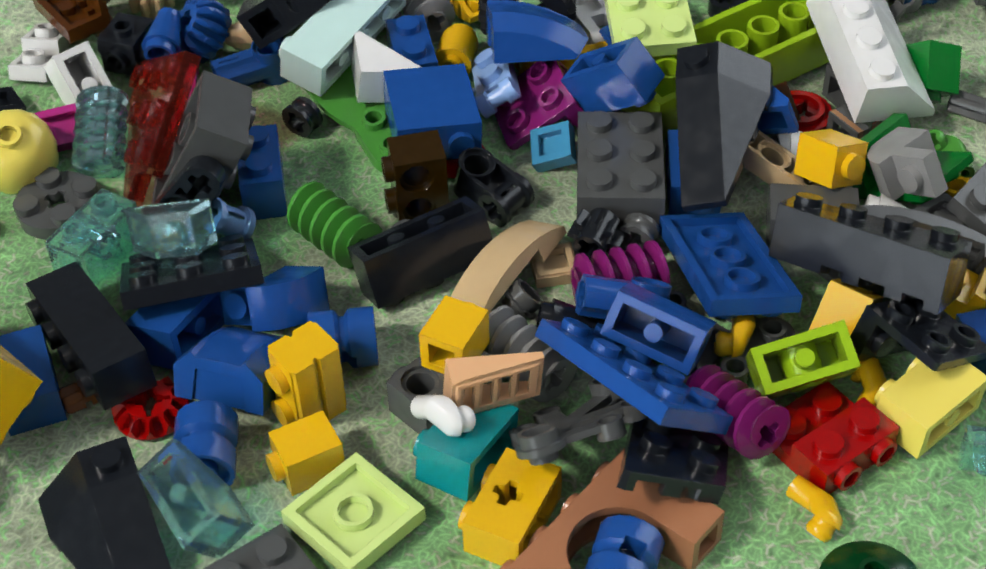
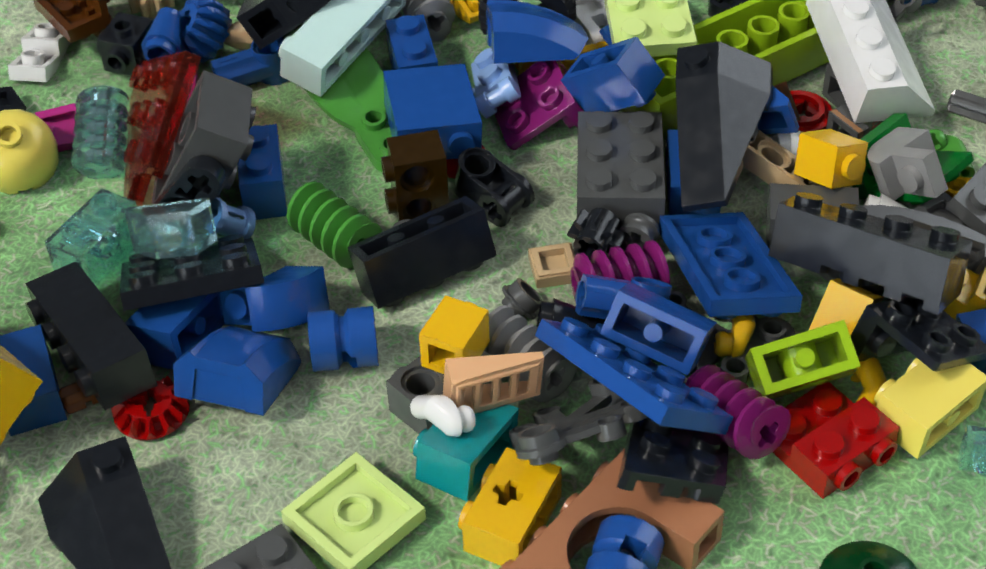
dark grey plate [13,167,102,240] -> none
white slope [43,41,127,130] -> none
clear light blue slope [137,438,255,559] -> none
blue wheel [169,400,239,493] -> none
yellow brick [265,321,347,426] -> none
yellow brick [265,410,345,496] -> none
black bush [282,97,323,138] -> none
white slope [351,31,421,103] -> none
yellow brick [435,23,479,75] -> none
tan slope [450,220,567,314] -> none
dark azure plate [530,120,577,172] -> none
yellow arm [786,475,843,543] -> none
green slope [906,40,962,104] -> none

